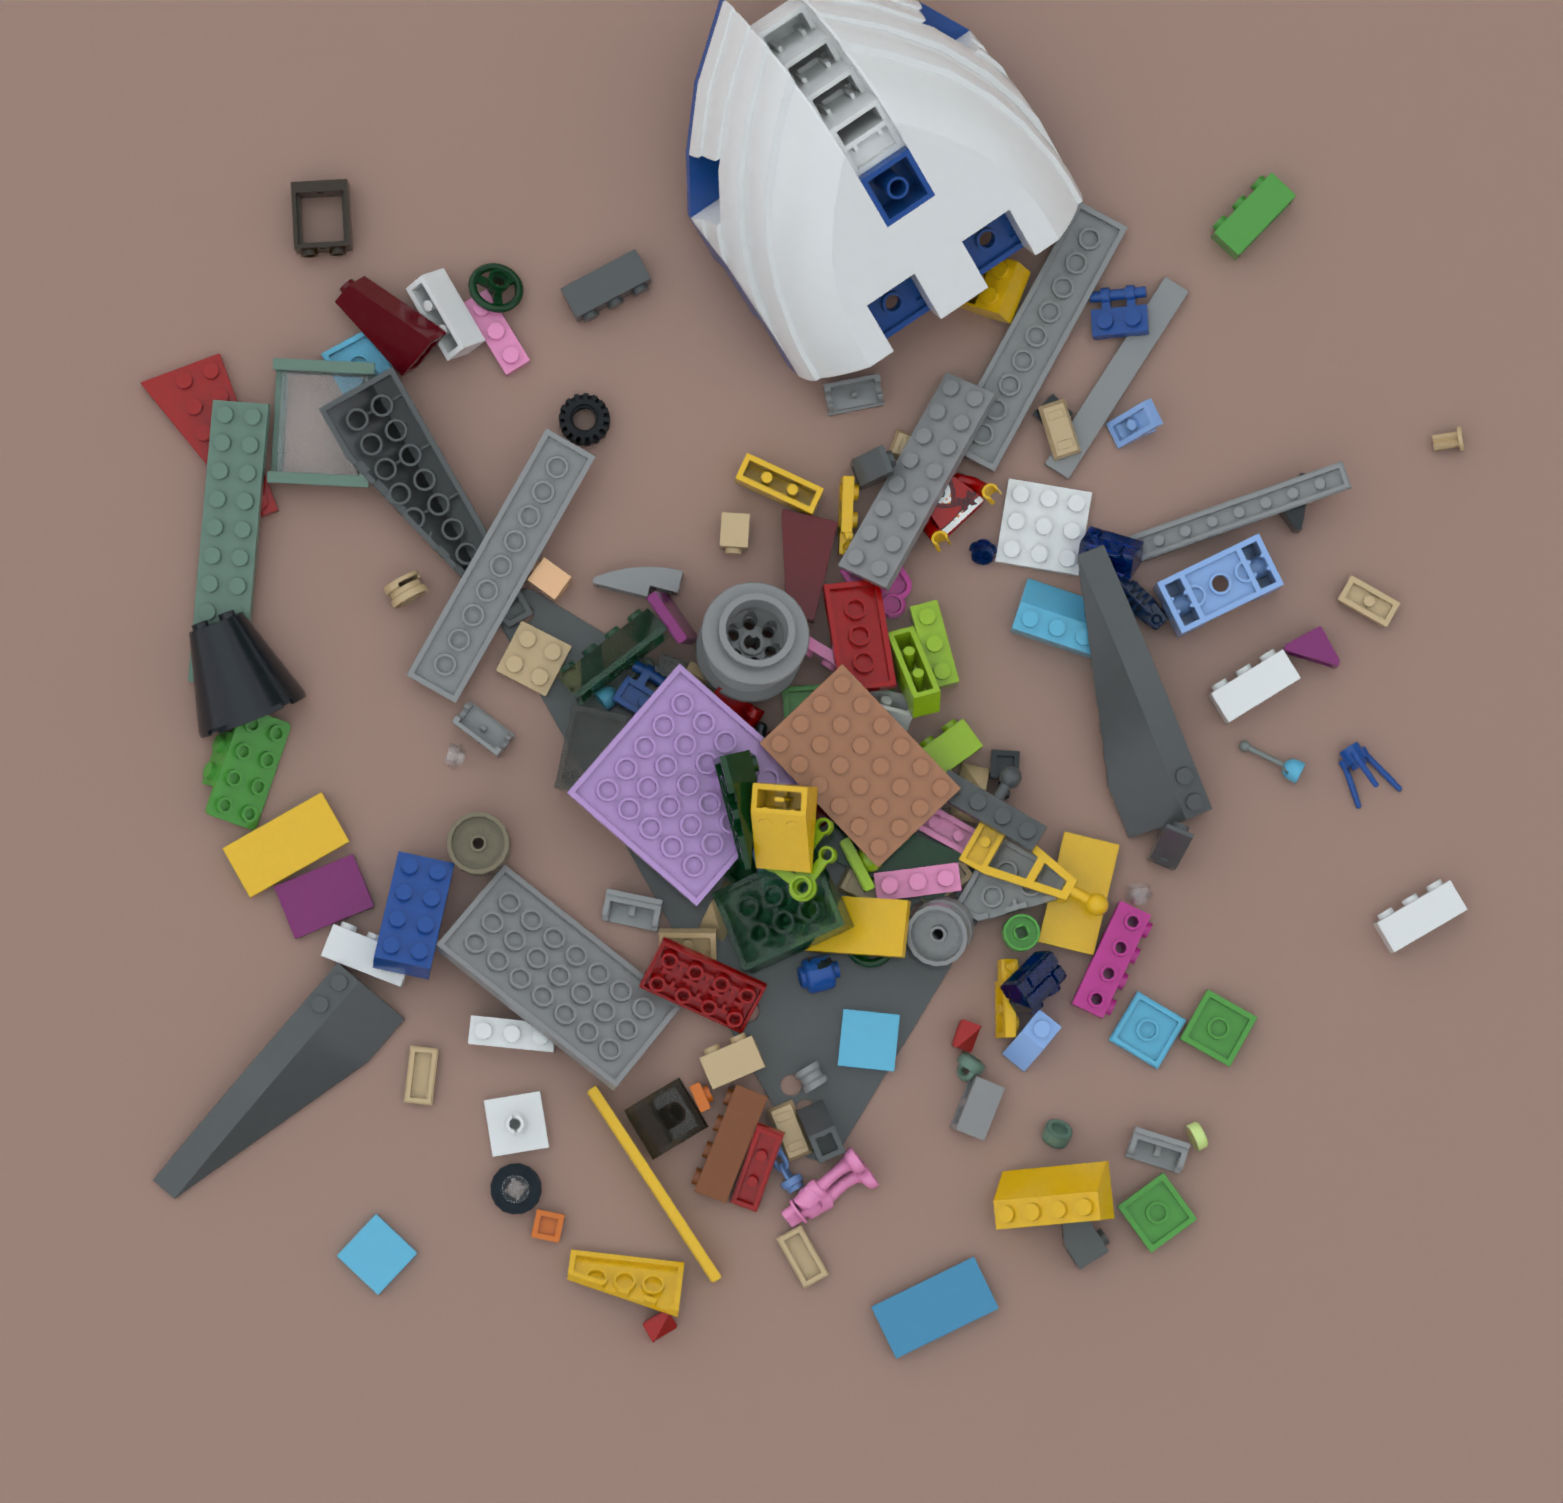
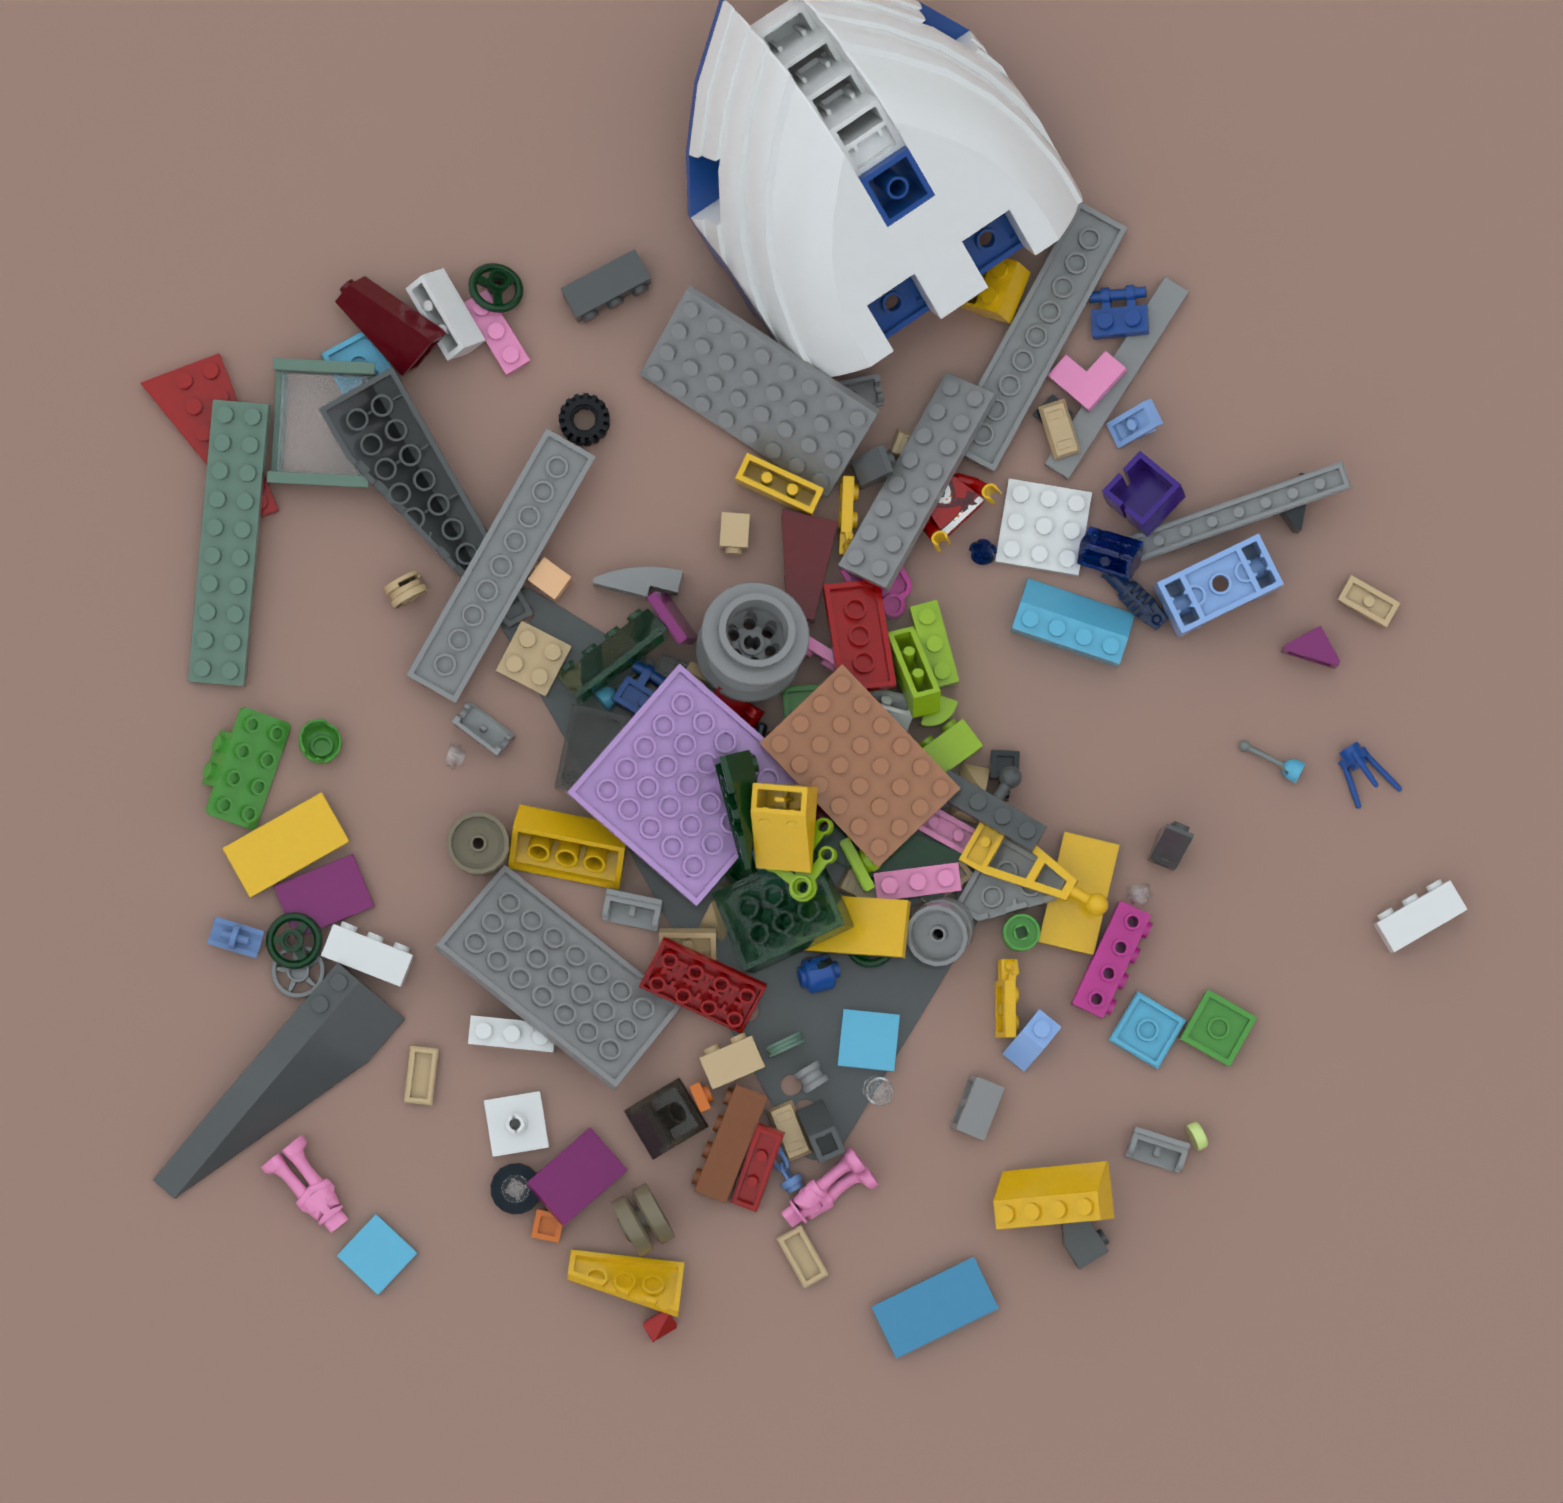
black cone [189,609,306,738] -> none
dark brown window [291,179,353,258] -> none
blue brick [373,851,454,980] -> none
yellow tile [587,1086,722,1283] -> none
red slope [951,1019,982,1052] -> none
sand green tile [957,1051,985,1082] -> none
clear blue brick [1000,950,1067,1014] -> none
sand green tile [1042,1119,1073,1149] -> none
dark grey wedge [1077,544,1212,838] -> none
bright green plate [1117,1173,1197,1253] -> none
white brick [1208,649,1301,724] -> none
bright green brick [1211,173,1296,260] -> none
tan piece [1432,426,1465,452] -> none
none -> medium blue hips [207,916,265,959]
none -> bright pink piece [260,1135,348,1233]
none -> dark green piece [266,912,322,969]
none -> flat silver wheel [271,944,325,998]
none -> bright green hair [298,719,342,764]
none -> yellow slope [508,804,628,890]
none -> magenta tile [526,1127,627,1227]
none -> dark tan wheel [610,1183,676,1257]
none -> light grey plate [639,286,881,497]
none -> sand green piece [765,1031,805,1058]
none -> clear wheel [863,1076,894,1105]
none -> lime brick [919,696,958,728]
none -> bright pink tile [1047,351,1127,412]
none -> dark purple piece [1102,451,1186,537]

